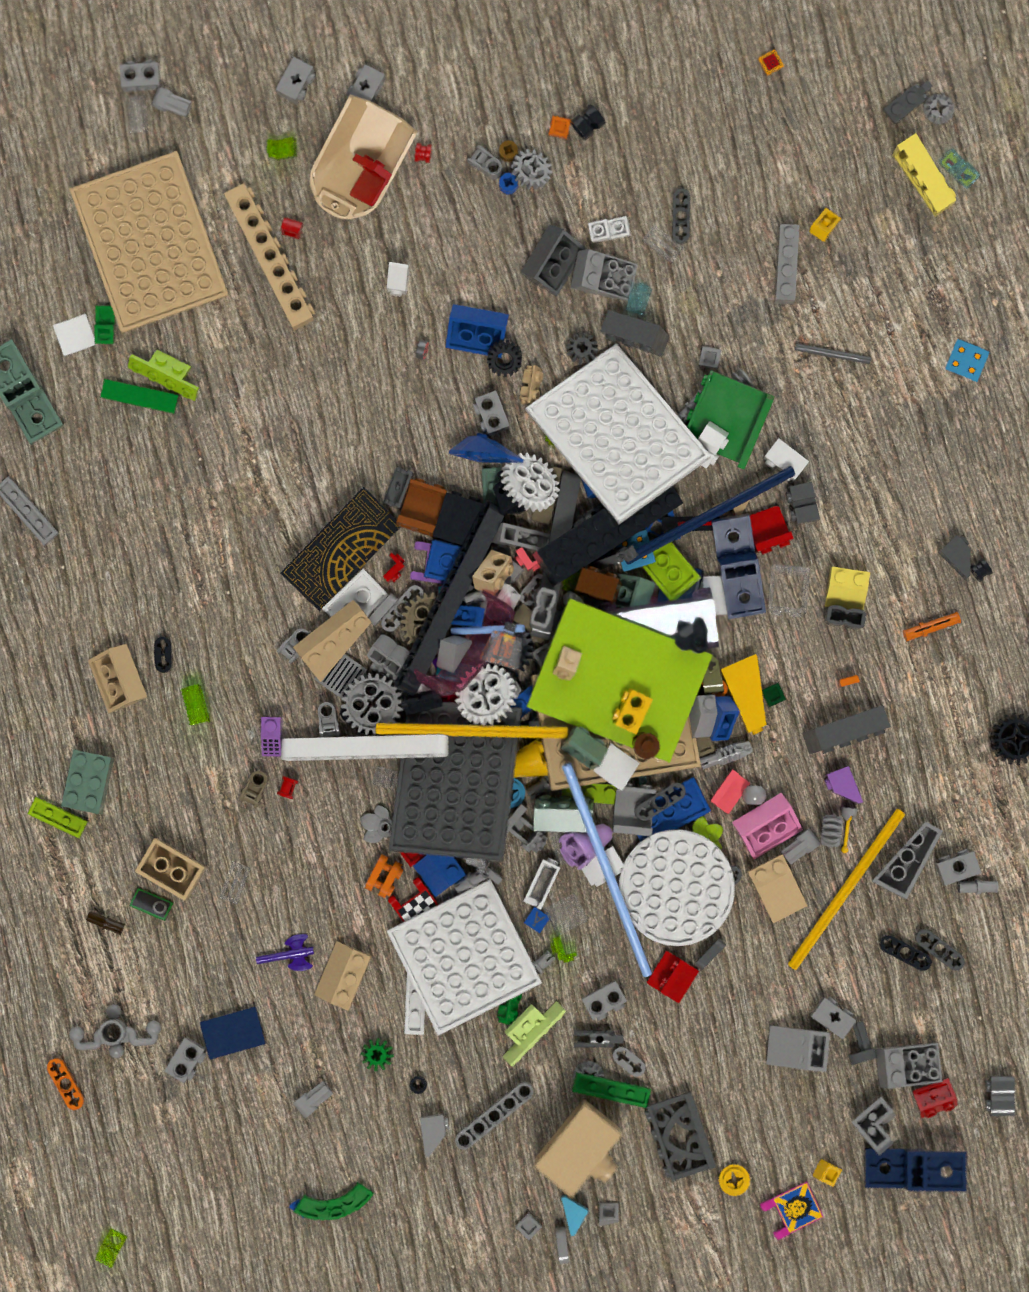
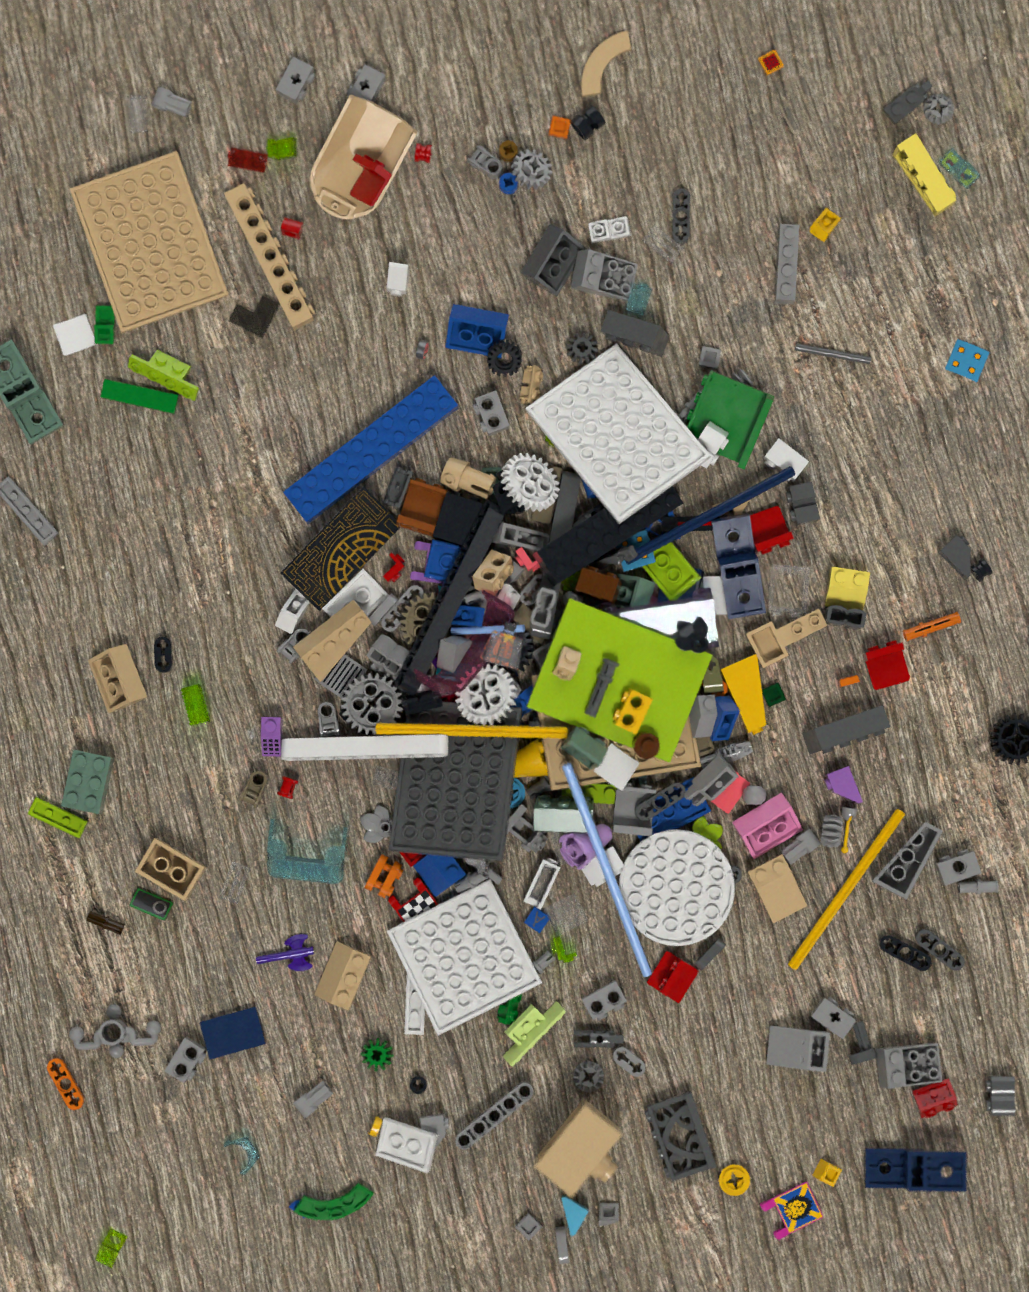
light grey brick [120,60,161,92] -> none
blue wedge [449,433,524,463] -> none
green tile [571,1072,651,1108] -> none
light grey brick [852,1097,896,1156] -> none
none -> clear light blue helmet [223,1136,260,1175]
none -> clear red hinge [227,148,268,173]
none -> clear smoke tile [228,296,280,339]
none -> clear light blue windscreen [267,819,350,884]
none -> white slope [275,589,310,634]
none -> blue brick [283,375,459,524]
none -> yellow tile [368,1116,382,1137]
none -> white tile [375,1117,438,1173]
none -> tan piece [440,457,497,499]
none -> tan tile [581,31,631,97]
none -> dark grey pin [584,658,619,717]
none -> light grey hinge [684,755,739,806]
none -> tan plate [745,609,828,669]
none -> red bracket [863,640,910,690]

